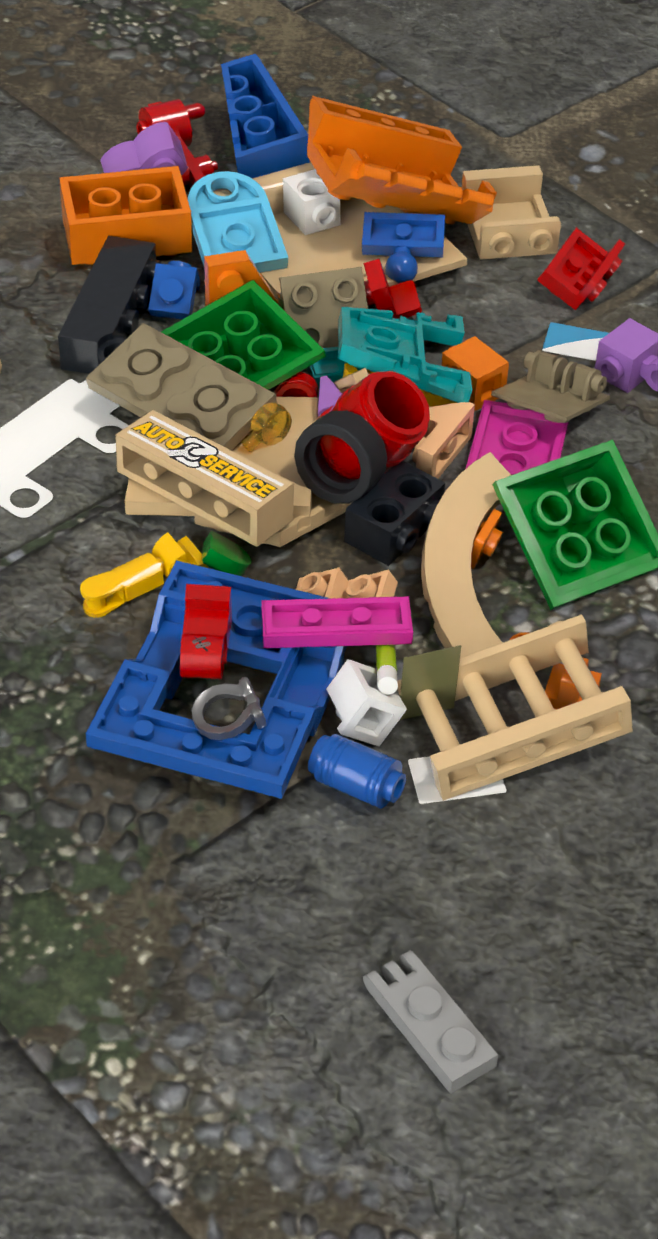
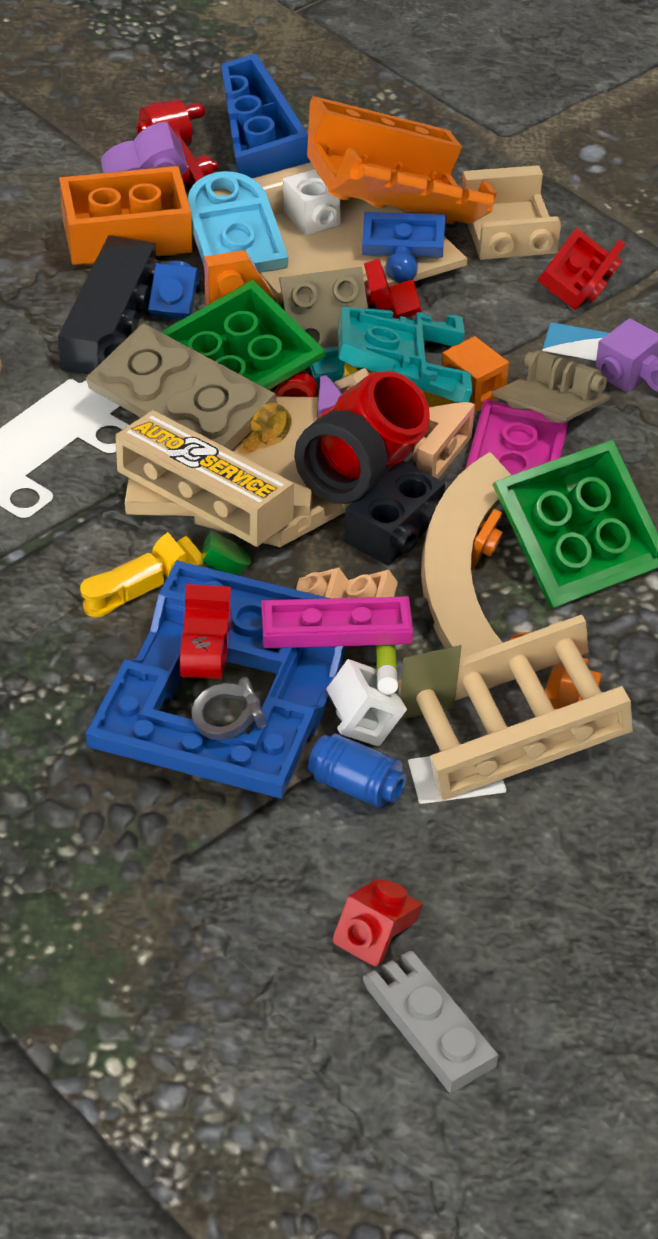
none -> red bracket [333,879,423,966]

